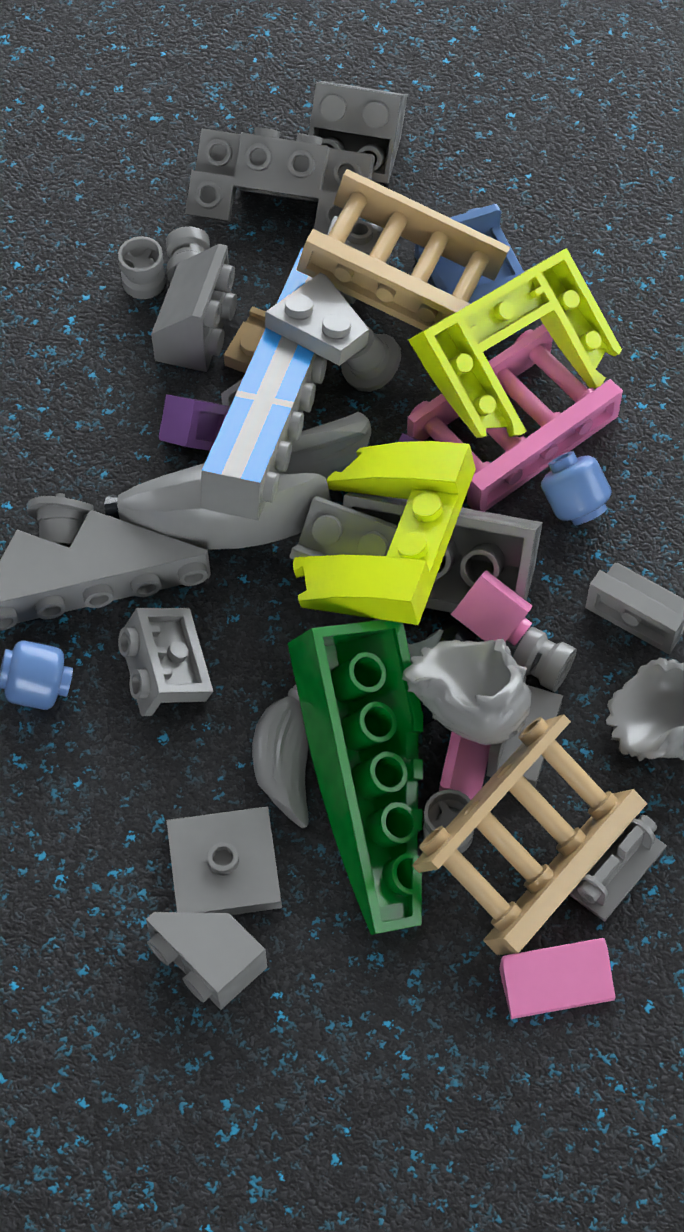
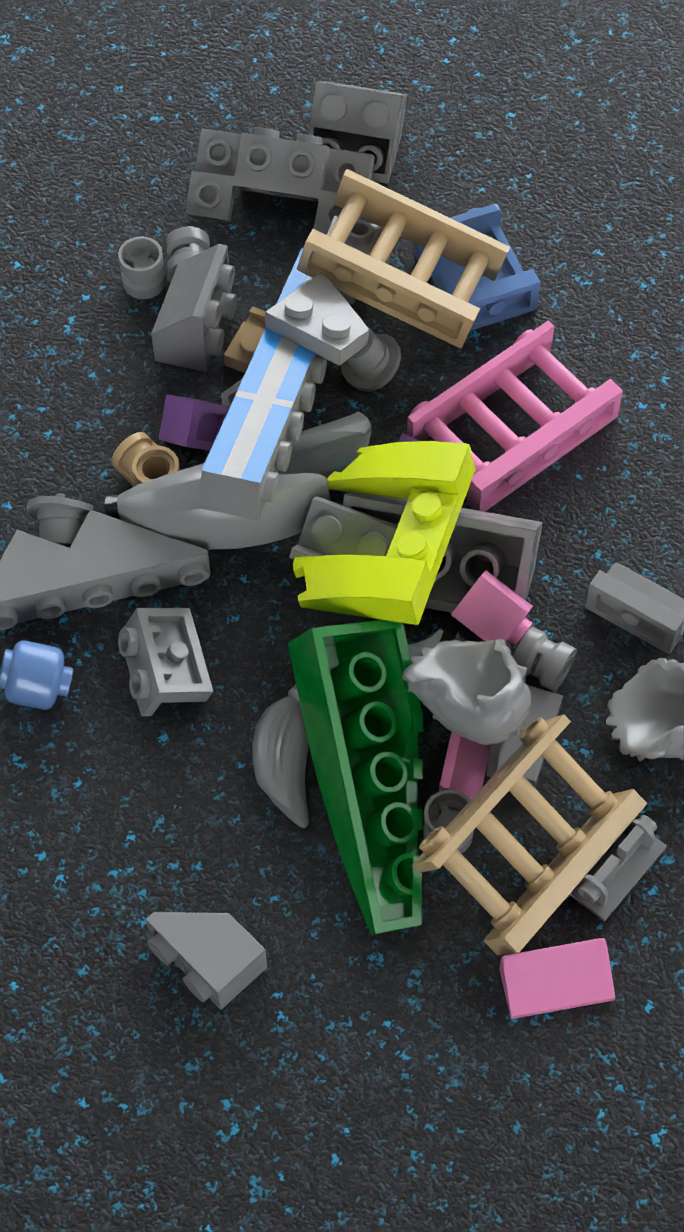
light grey plate [166,806,282,915] -> none
neon yellow wedge [408,248,622,438] -> none
medium blue head [541,451,612,526] -> none
none -> tan piece [111,432,180,487]

